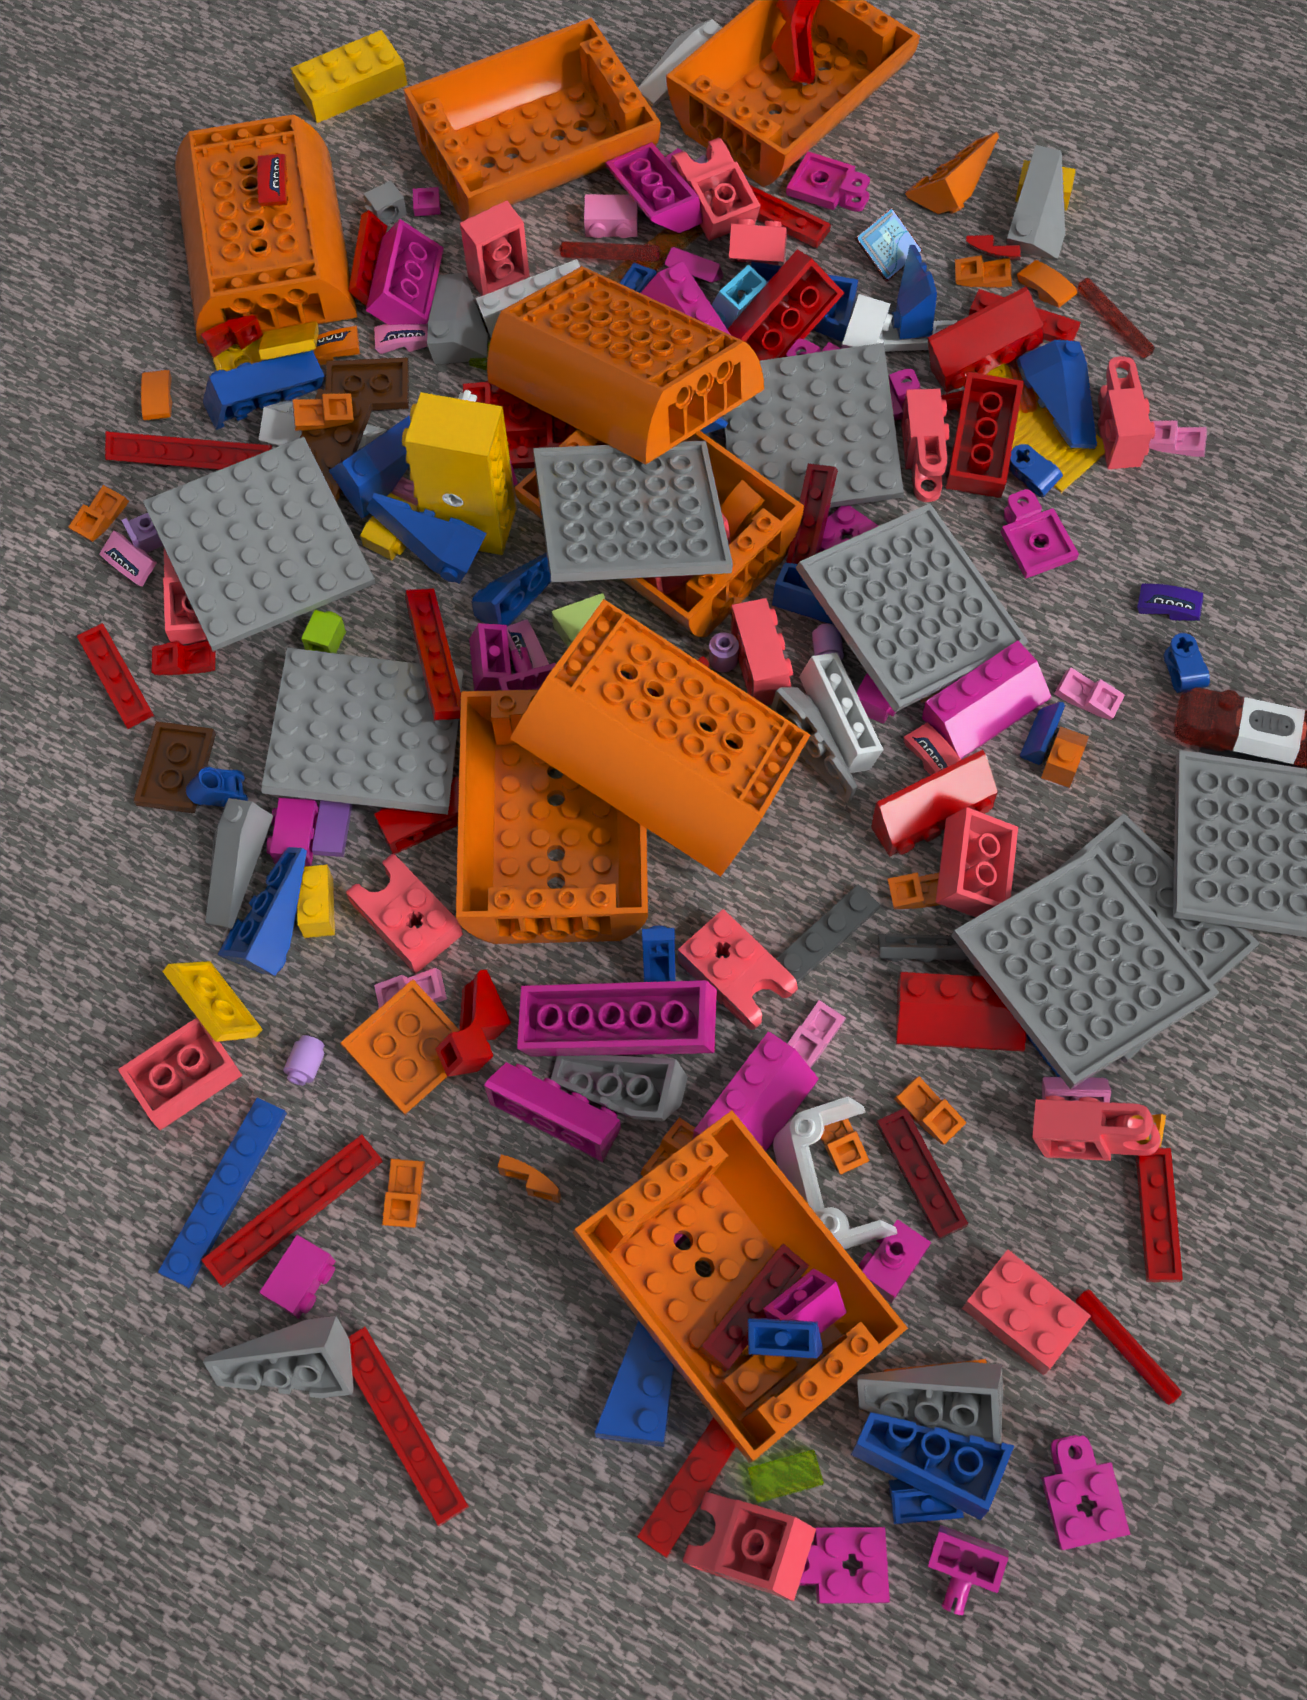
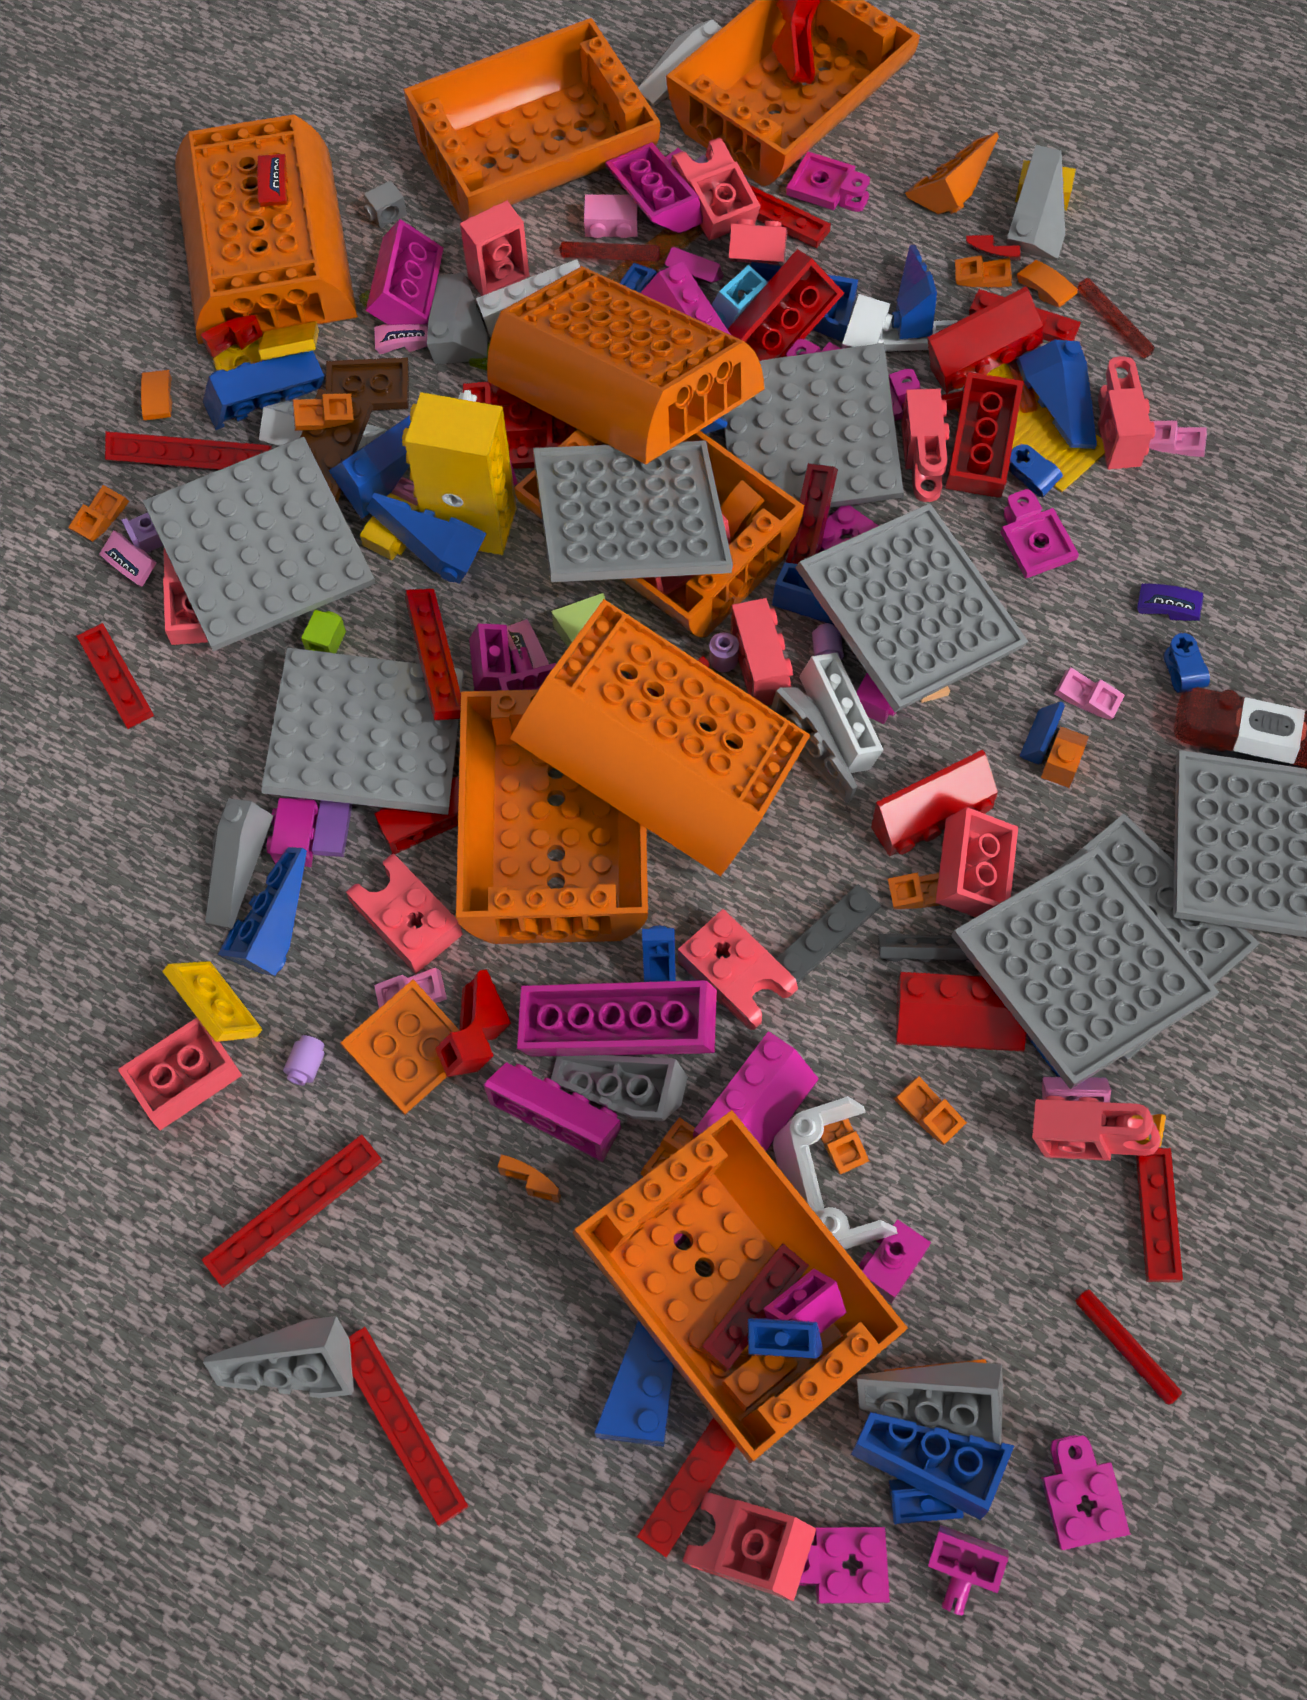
reddish brown plate [133,721,216,814] -> none
red slope [151,641,216,675] -> none
blue plate [158,1097,287,1289] -> none
blue piece [186,767,248,807] -> none
dark pink brick [259,1235,336,1319] -> none
yellow brick [290,30,408,123] -> none
yellow brick [297,865,335,938] -> none
orange slope [313,326,360,365] -> none
red plate [348,210,387,306] -> none
orange slope [382,1159,425,1228] -> none
dark pink plate [413,187,441,216] -> none
blue wedge [471,552,551,626] -> none
clear neon green tile [747,1449,824,1504] -> none
bright pink slope [787,1000,846,1068] -> none
piece [854,207,923,282] -> none
dark red plate [876,1107,969,1241] -> none
coral slope [903,722,961,775] -> none
dark pink slope [922,640,1052,759] -> none
coral brick [962,1250,1091,1375] -> none

